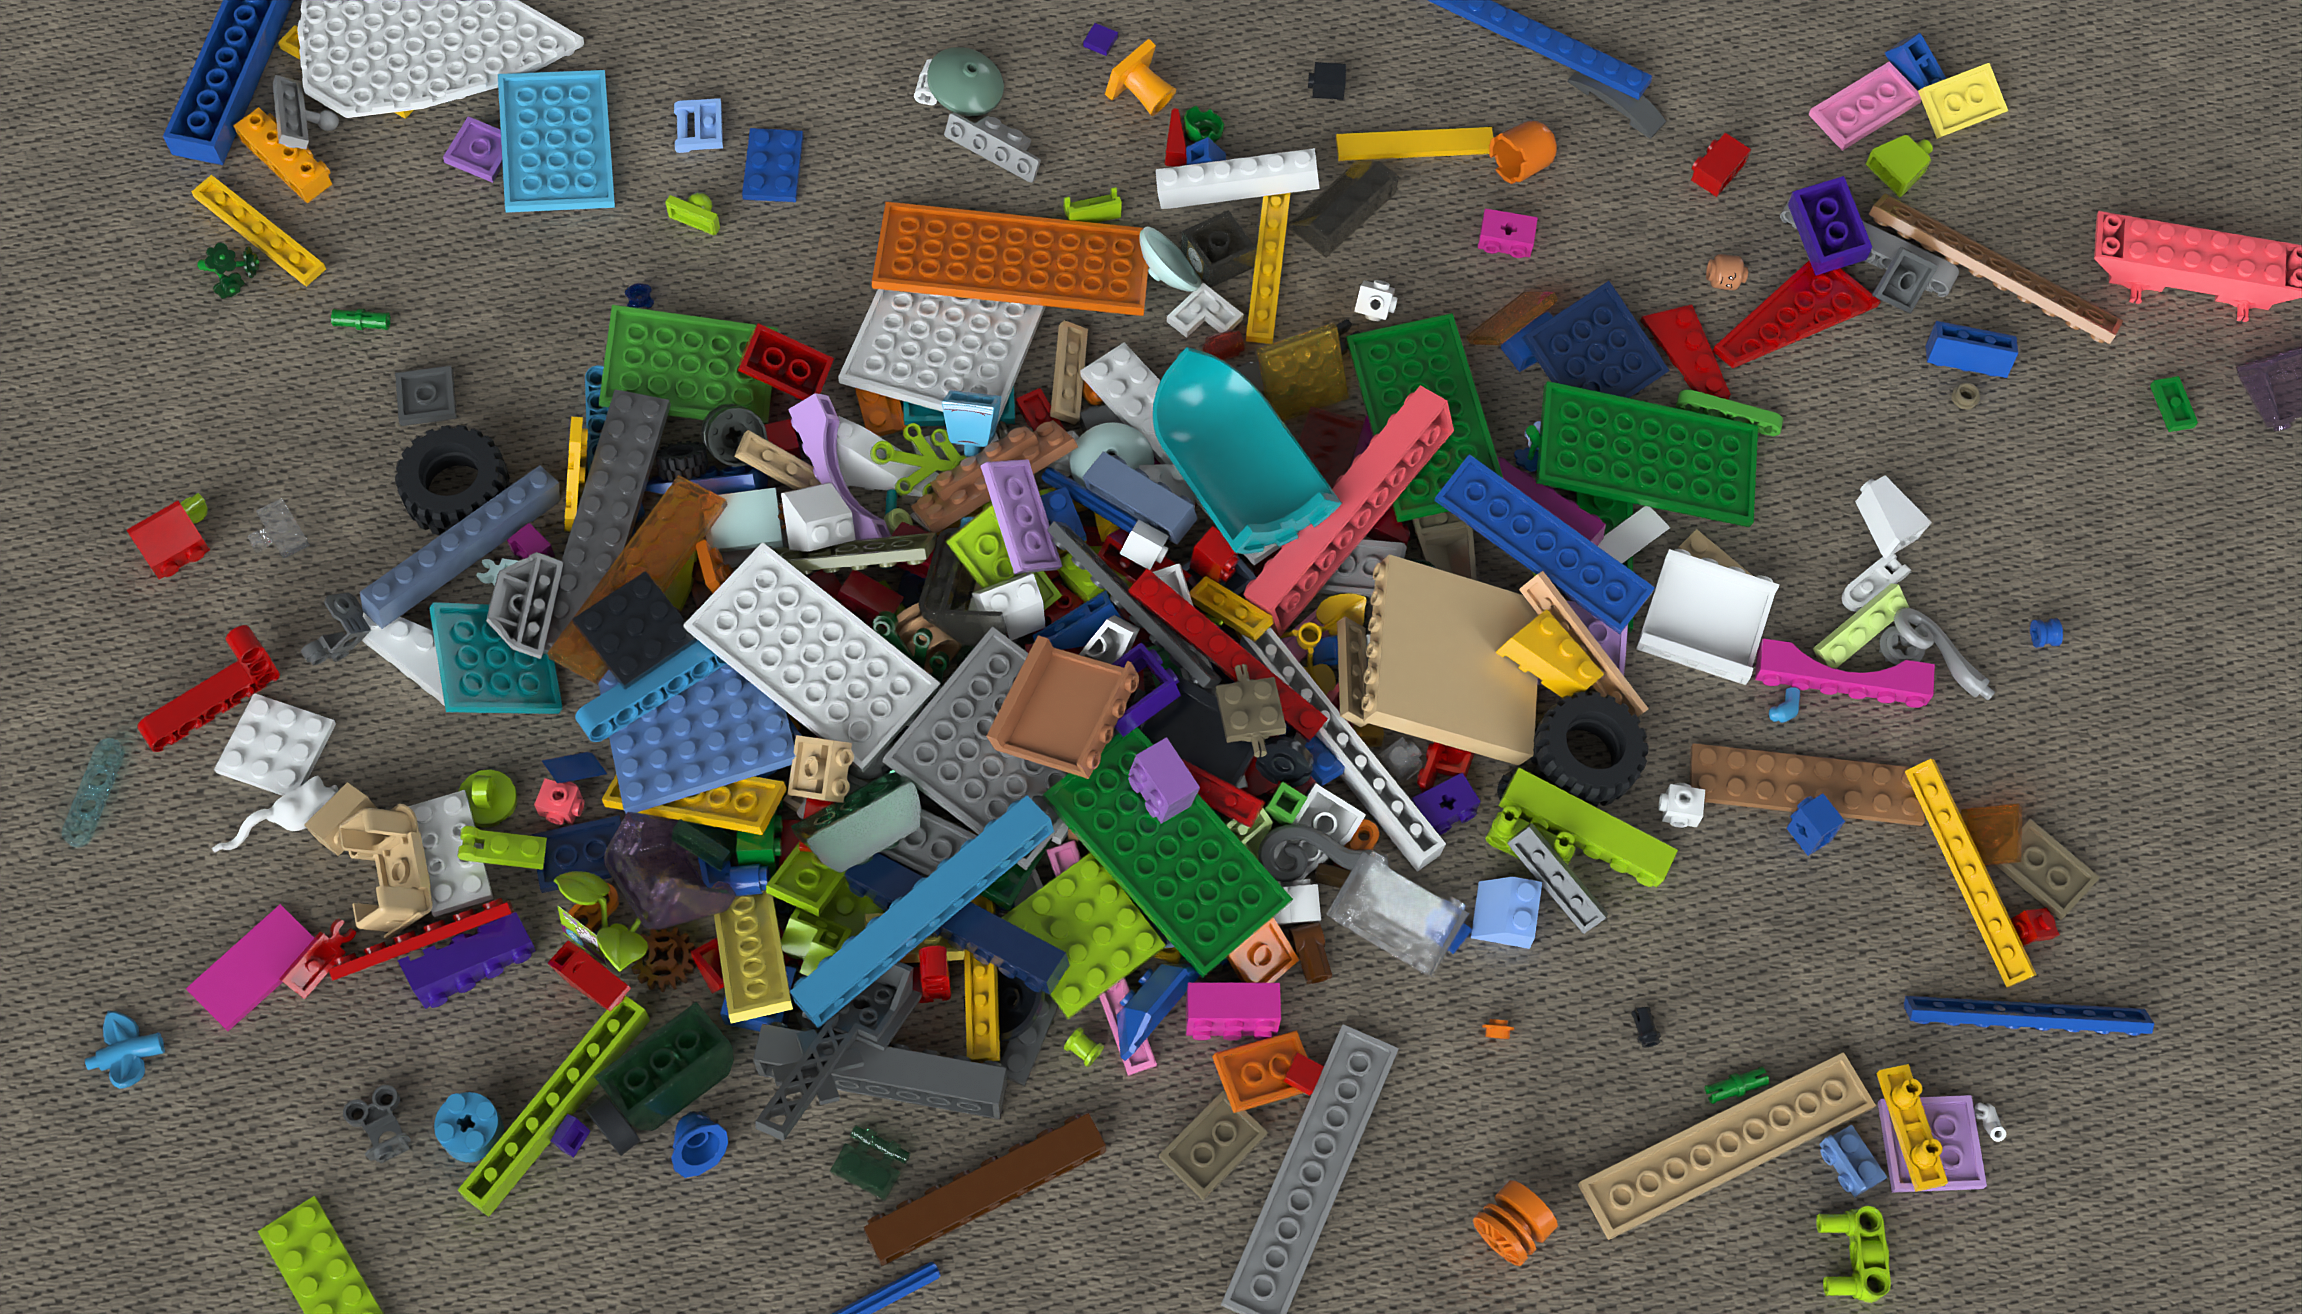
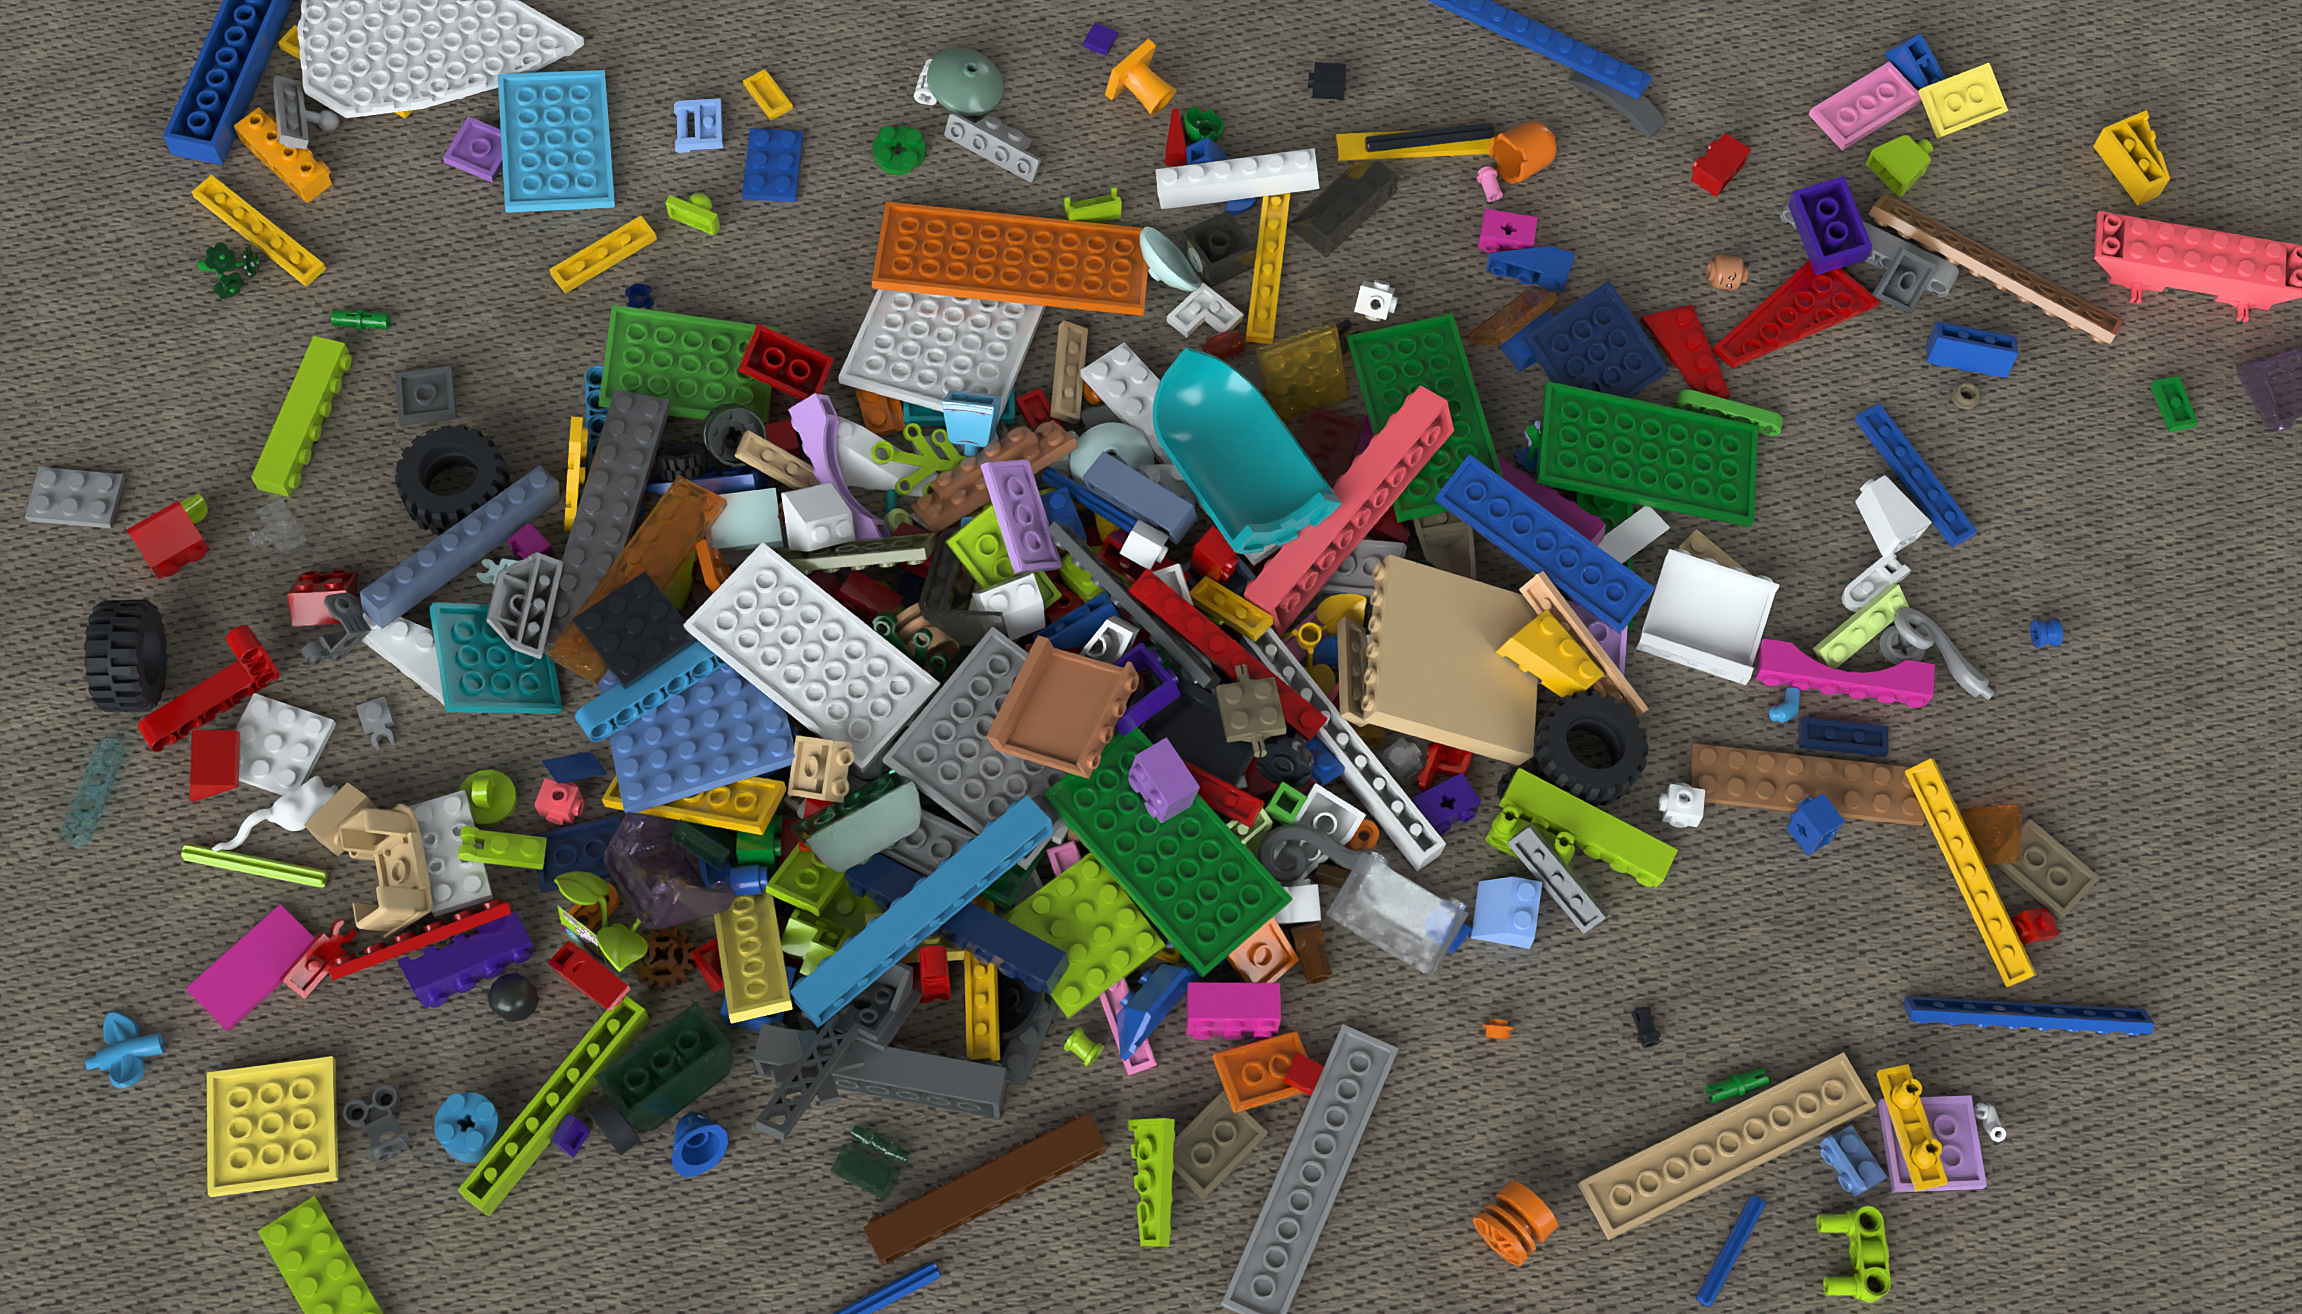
none -> light grey plate [25,467,125,528]
none -> black tyre [84,600,167,712]
none -> lime axle [181,843,329,888]
none -> red slope [189,729,240,801]
none -> light yellow plate [207,1056,339,1197]
none -> lime brick [251,336,352,497]
none -> red slope [287,569,358,627]
none -> light grey plate [356,696,396,750]
none -> pearl dark grey hair [487,973,539,1022]
none -> yellow plate [549,216,657,294]
none -> yellow tile [743,69,793,121]
none -> green plate [872,126,926,175]
none -> lime wing [1128,1118,1175,1247]
none -> blue tile [1224,197,1258,216]
none -> black axle [1365,123,1494,152]
none -> bright pink pin [1477,166,1503,202]
none -> blue slope [1486,246,1575,293]
none -> blue axle [1696,1195,1766,1307]
none -> dark blue plate [1799,717,1888,757]
none -> blue plate [1855,403,1978,548]
none -> yellow wedge [2093,110,2170,206]

